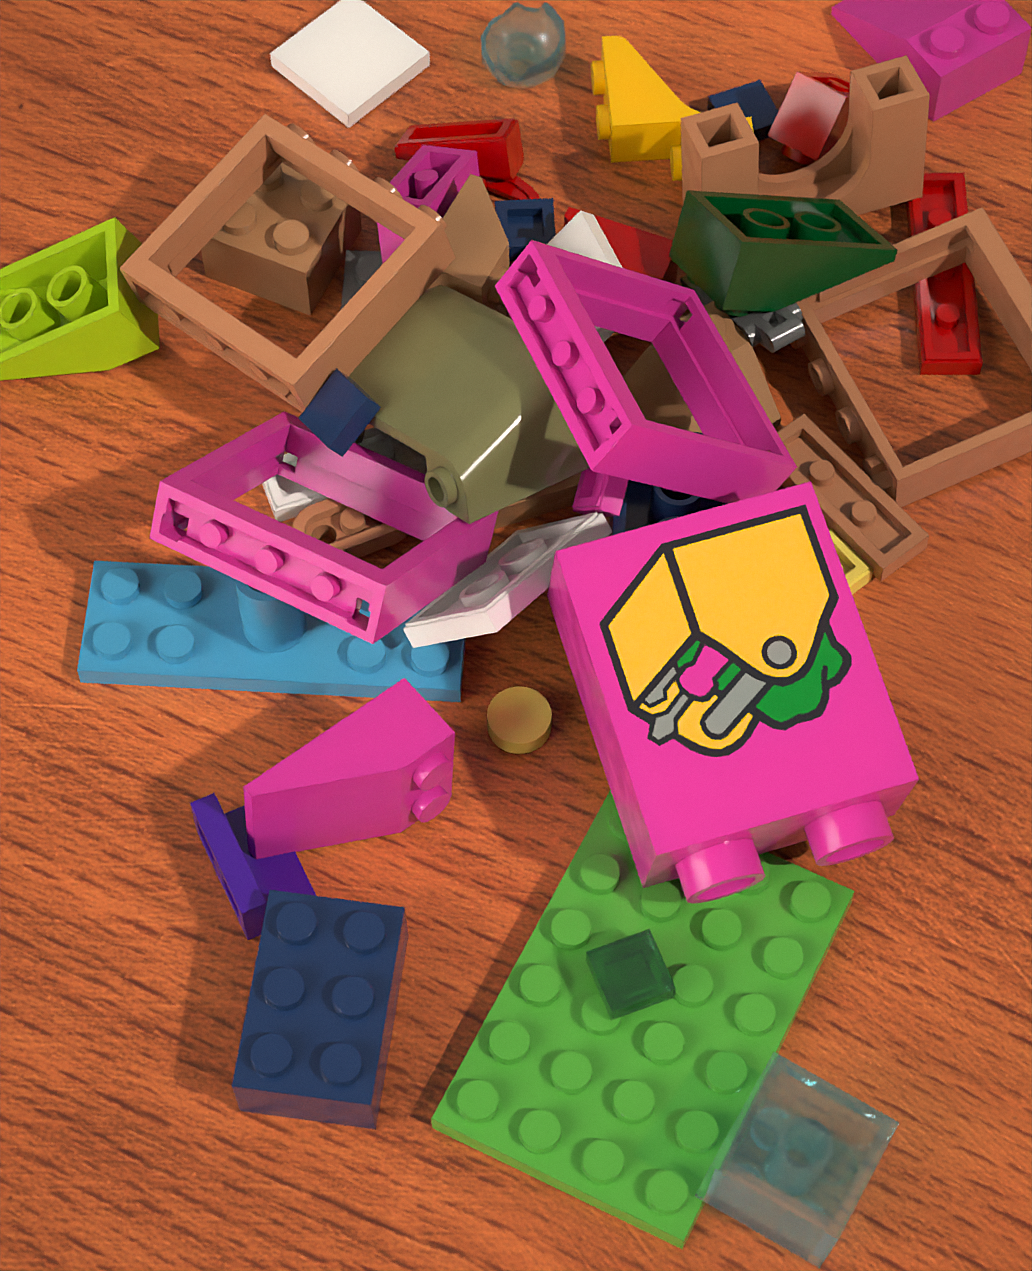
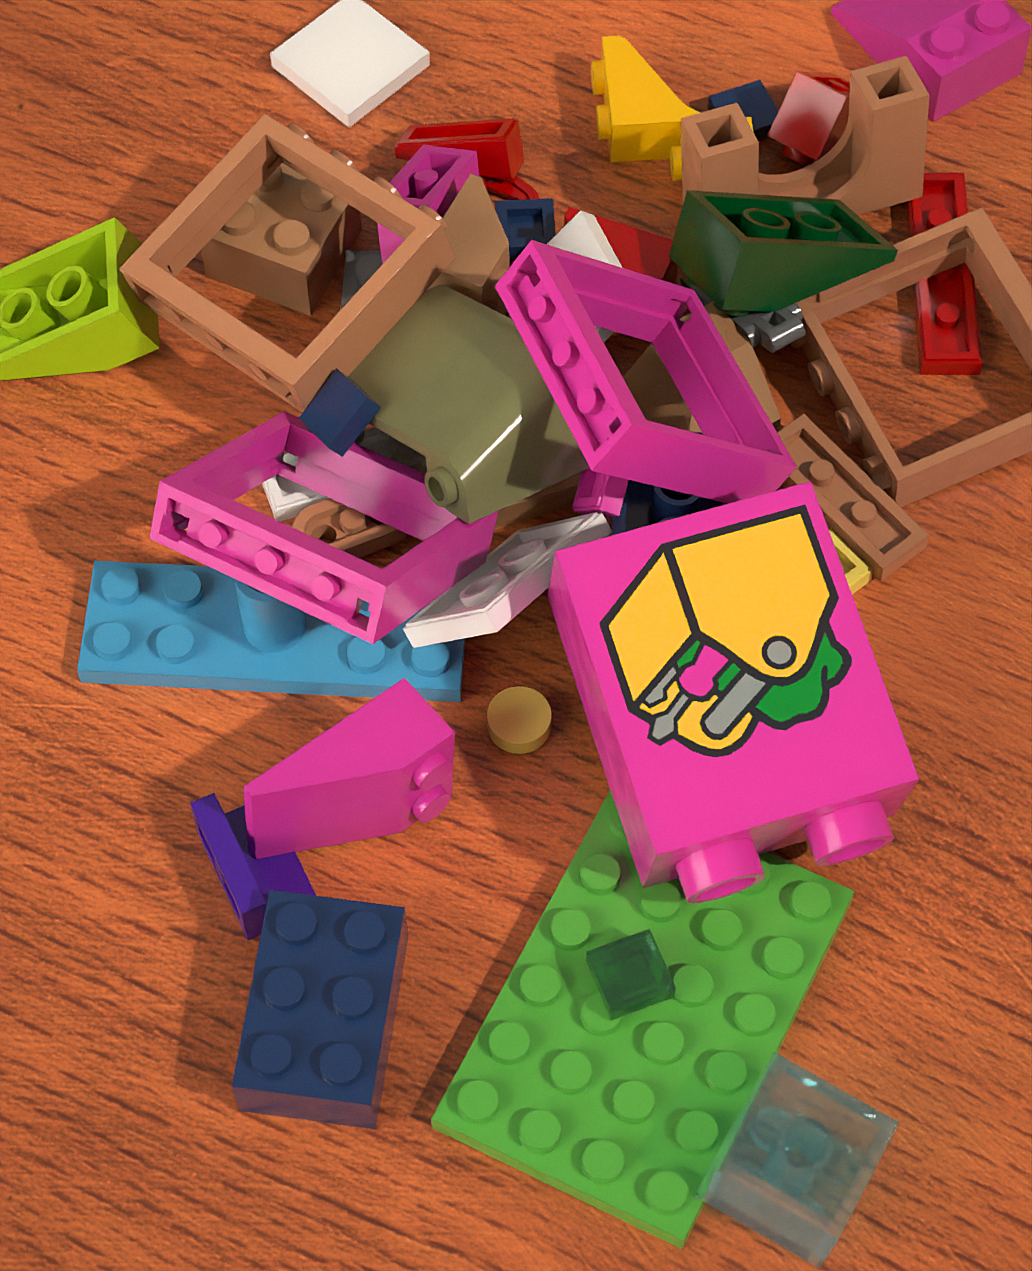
clear light blue hair [480,2,566,89] -> none

